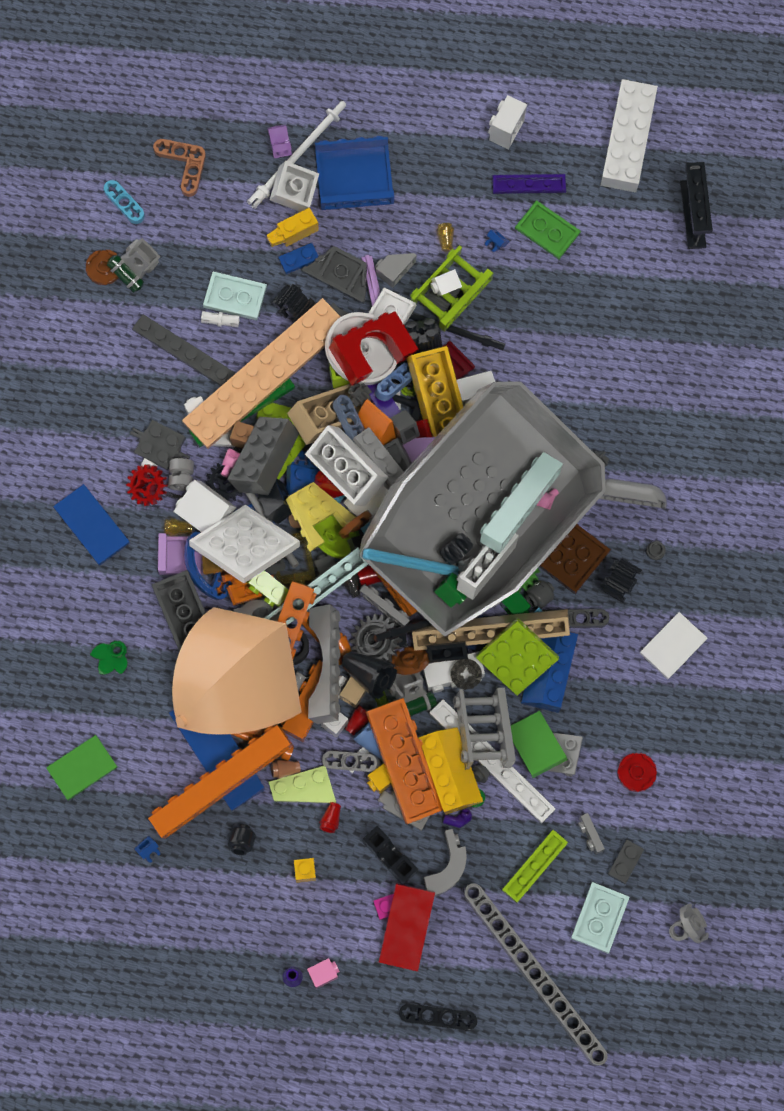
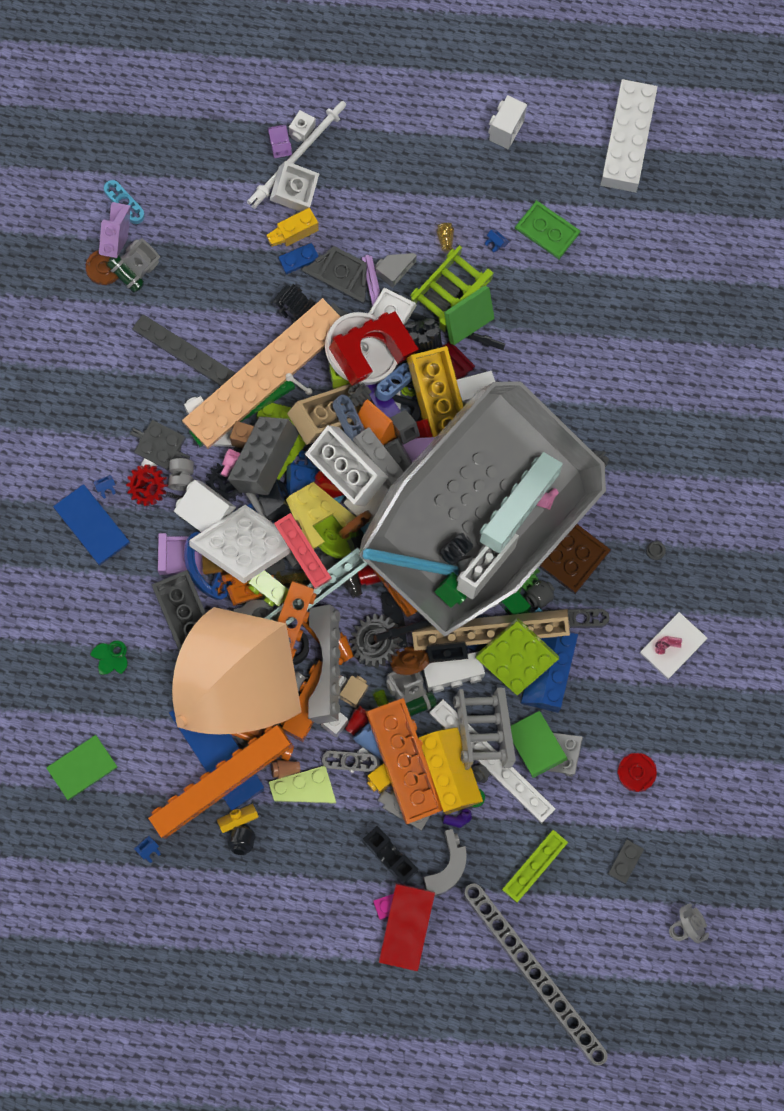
nougat beam [153,139,206,197] -> none
clear yellow cone [164,518,192,537] -> none
white pin [201,311,240,327] -> none
light aqua plate [203,272,267,320] -> none
dark purple cone [283,967,303,987] -> none
yellow brick [294,858,316,883] -> none
bright pink brick [307,958,340,989] -> none
blue panel [315,136,394,210] -> none
red cone [319,802,341,833] -> none
black cone [342,651,397,699] -> none
light grey plate [360,584,410,627] -> none
black beam [399,1004,477,1031] -> none
white brick [431,269,462,296] -> none
clear smoke gear [451,659,482,690] -> none
dark purple tile [492,174,566,194] -> none
light aqua plate [571,882,630,954] -> none
light grey plate [578,813,605,855] -> none
light grey brick [599,479,667,509] -> none
black brick [600,558,642,603] -> none
black fence [680,162,713,249] -> none
none -> blue tile [93,475,116,499]
none -> lavender panel [99,202,131,258]
none -> yellow plate [216,804,259,833]
none -> coral plate [274,513,332,589]
none -> white hinge [285,373,312,395]
none -> white brick [289,110,316,142]
none -> bright green tile [444,286,495,345]
none -> clear pink arm [655,636,682,655]

